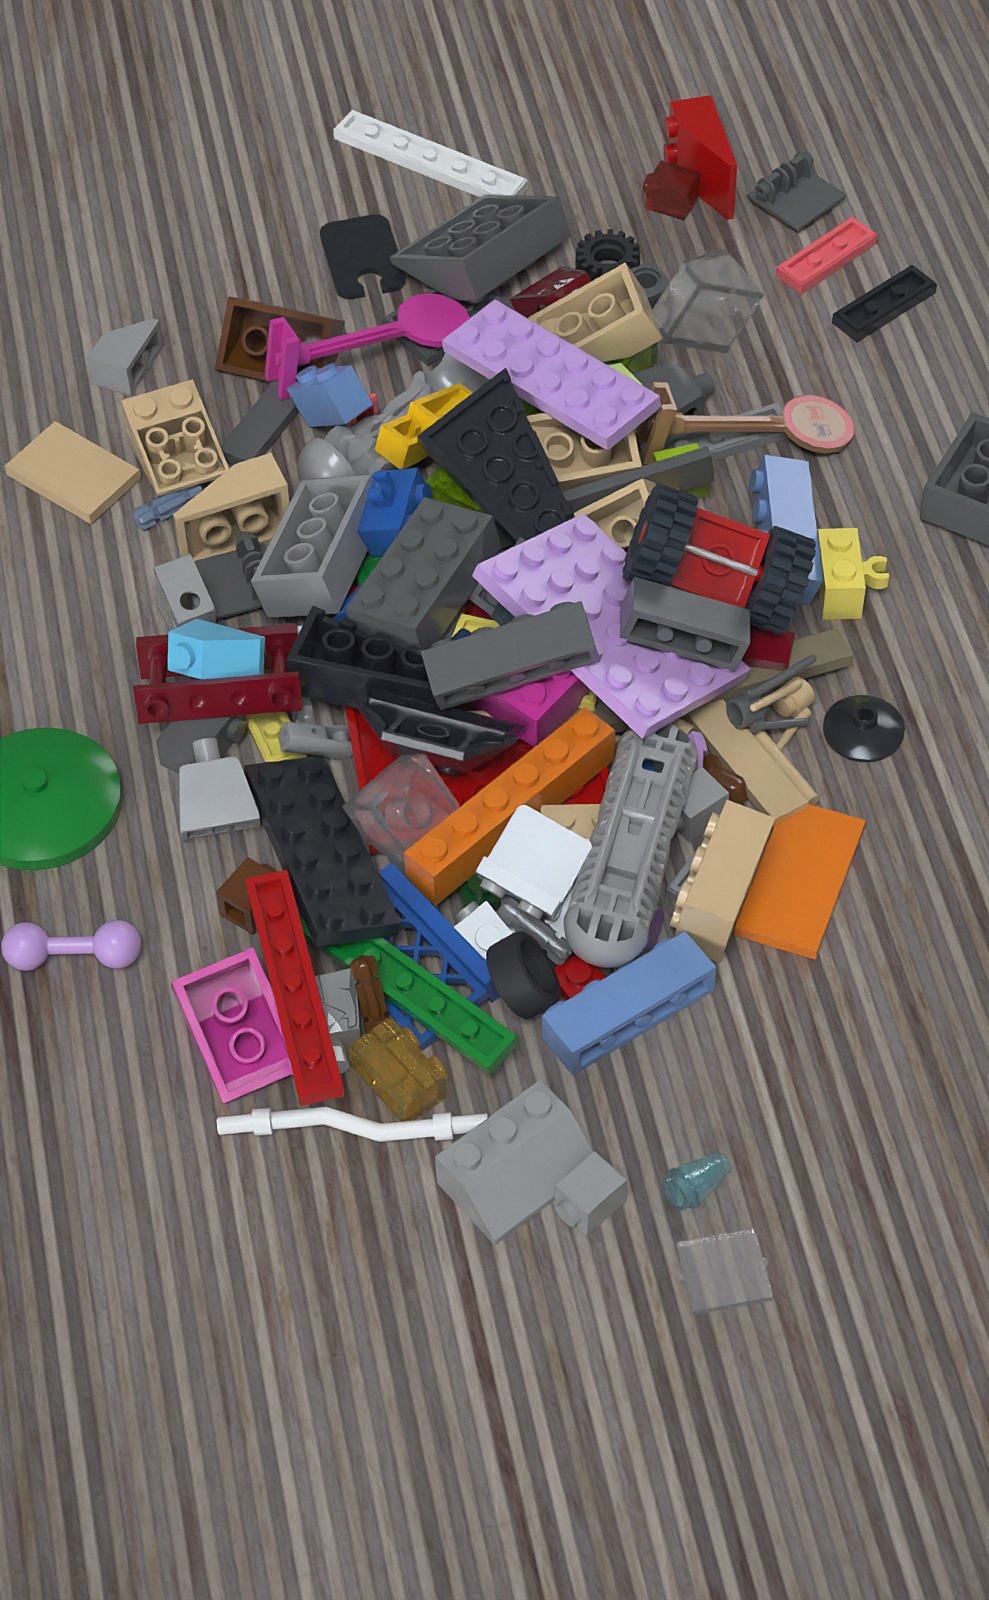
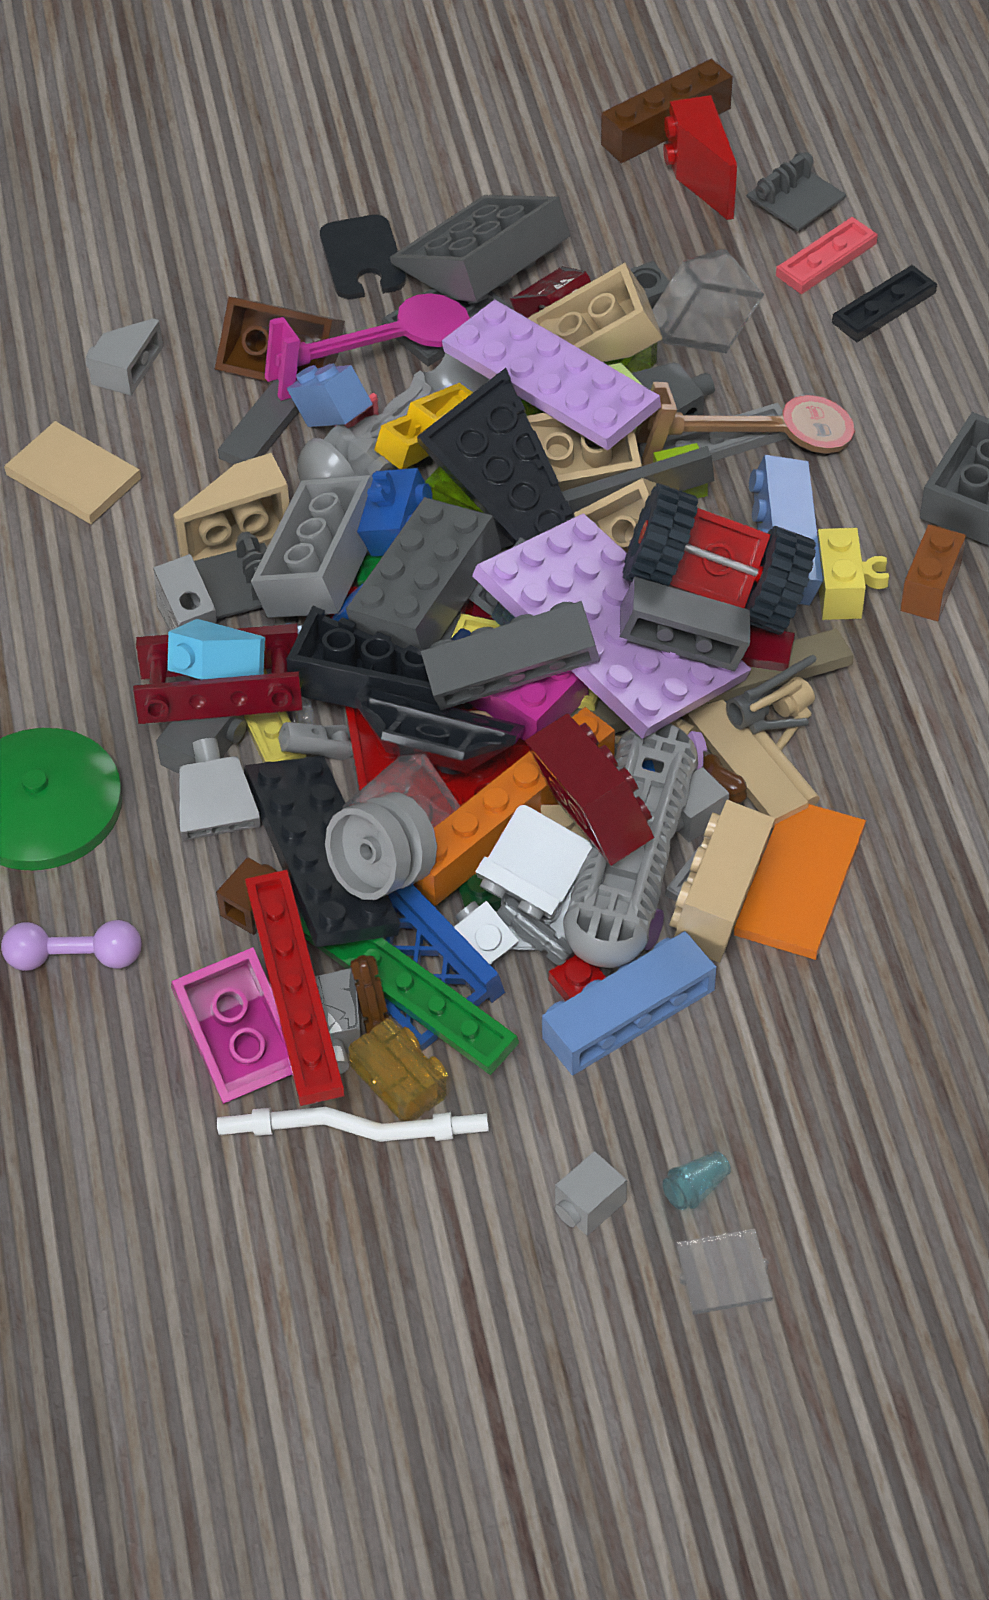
tan slope [121,379,229,496] -> none
sand blue axle [133,484,203,530] -> none
white tile [333,110,528,197] -> none
light grey slope [435,1079,593,1245] -> none
black tyre [486,931,561,1019] -> none
black tyre [575,229,640,282] -> none
clear red brick [643,161,700,221] -> none
black dish [823,695,905,762] -> none
none -> light grey wheel [325,792,437,900]
none -> dark red brick [525,713,655,866]
none -> reddish brown brick [601,58,733,163]
none -> dark orange brick [900,524,966,622]

